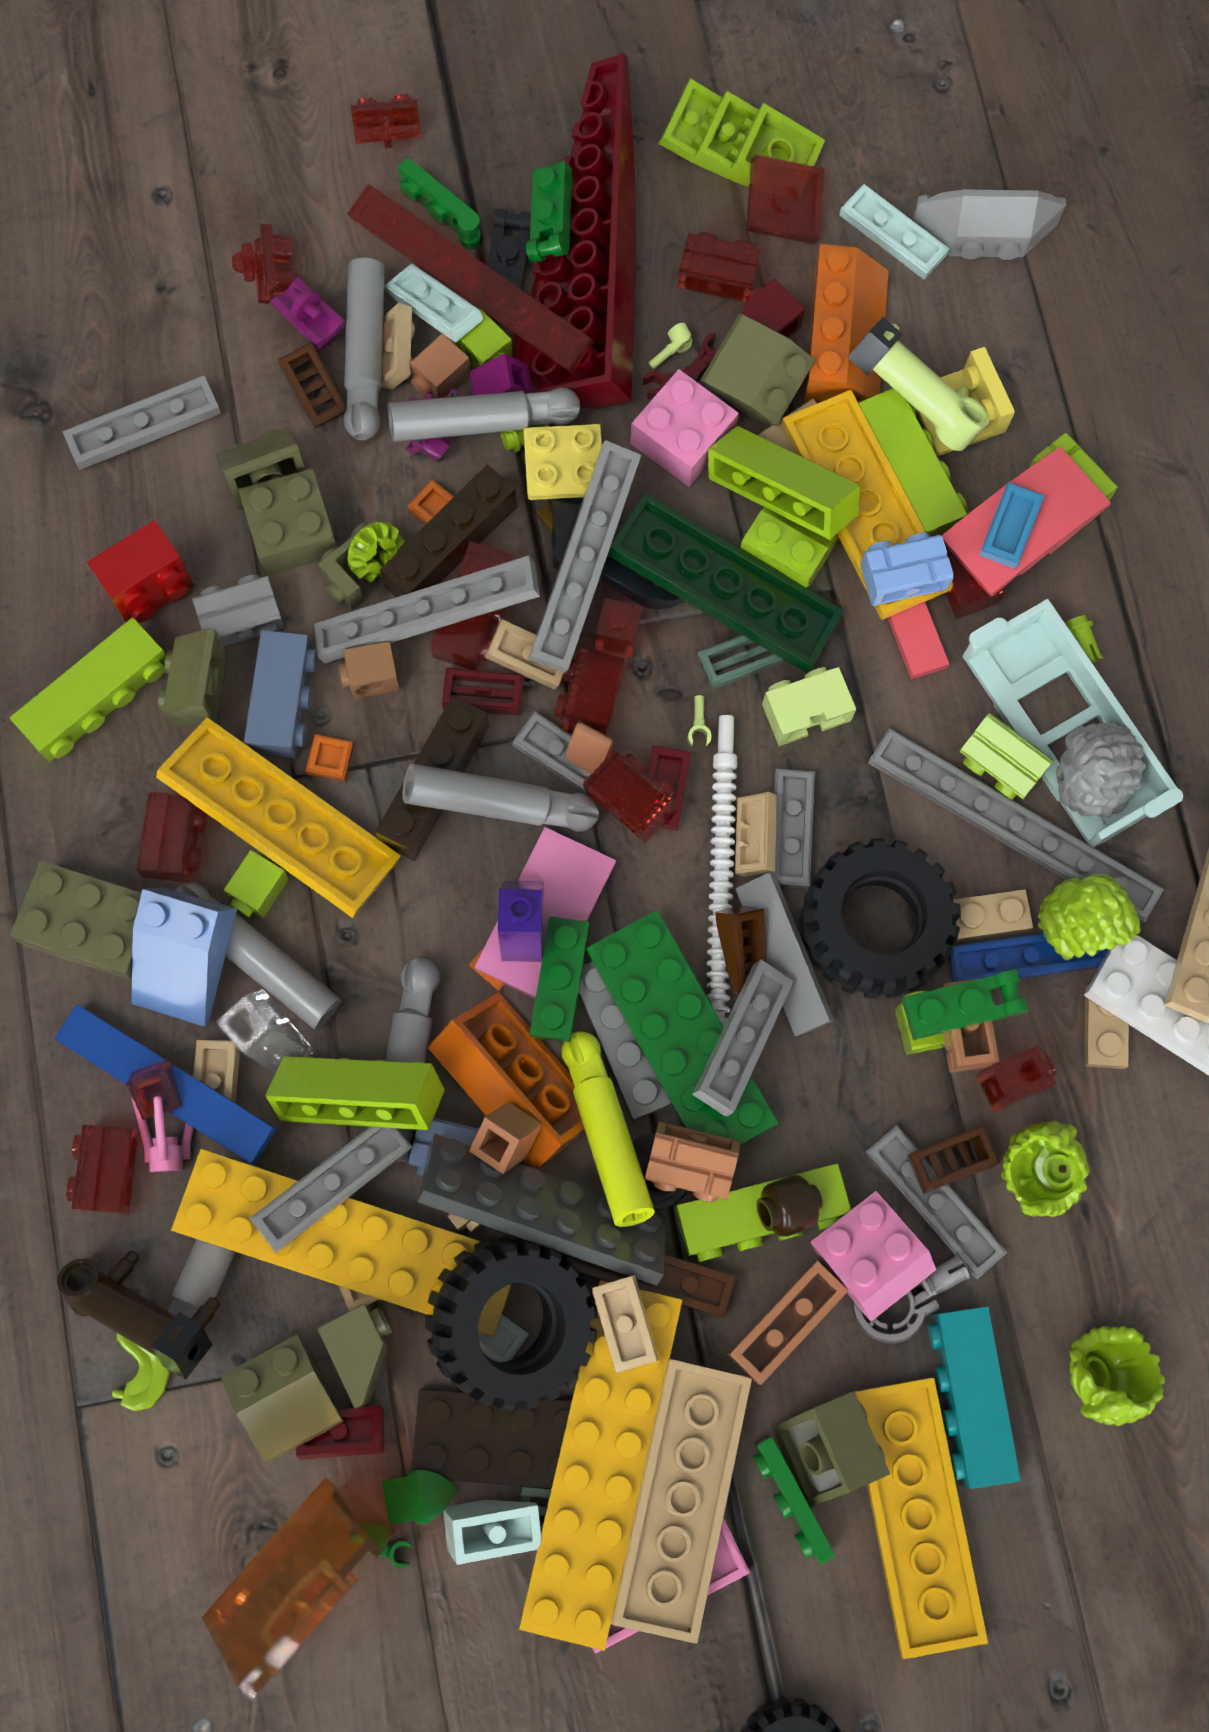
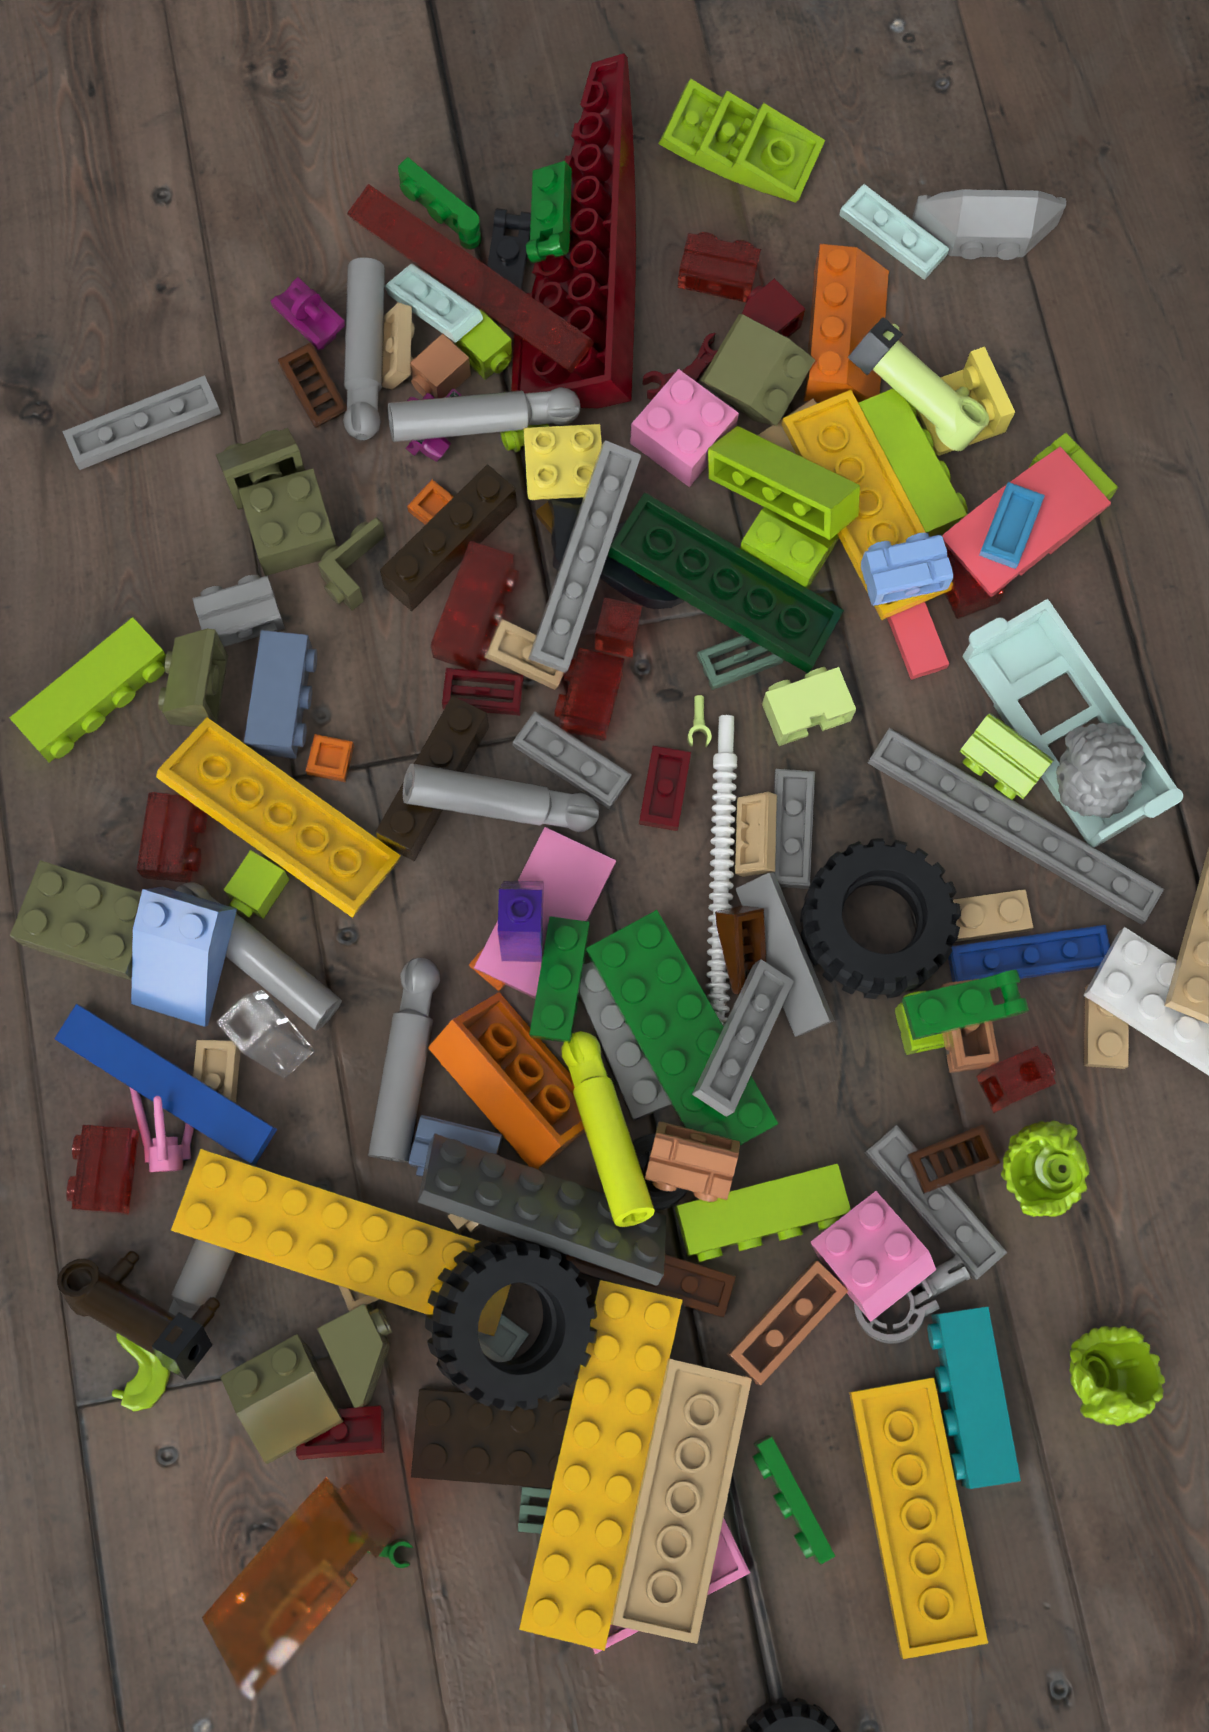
red brick [87,520,194,623] -> none
slope [126,1060,182,1120] -> none
clear red hips [232,223,295,304] -> none
light grey tile [250,1127,412,1254] -> none
lime brick [265,1056,445,1130] -> none
light grey plate [314,555,540,664] -> none
medium nougat brick [338,641,400,699] -> none
lime gear [348,522,405,582] -> none
clear red hips [351,94,421,149] -> none
green tile [382,1470,456,1525] -> none
light aqua slope [443,1500,542,1565] -> none
magenta brick [469,353,533,395] -> none
nougat brick [469,1102,542,1174] -> none
nougat slope [565,723,613,775] -> none
clear red brick [583,750,677,844] -> none
tan plate [592,1275,660,1373] -> none
yellowish green hand [648,323,692,370] -> none
clear red tile [746,155,824,244] -> none
dark brown head [756,1175,823,1237] -> none
olive slope [773,1391,890,1507] -> none
lime hair [1038,873,1141,960] -> none
lime pin [1065,615,1103,664] -> none

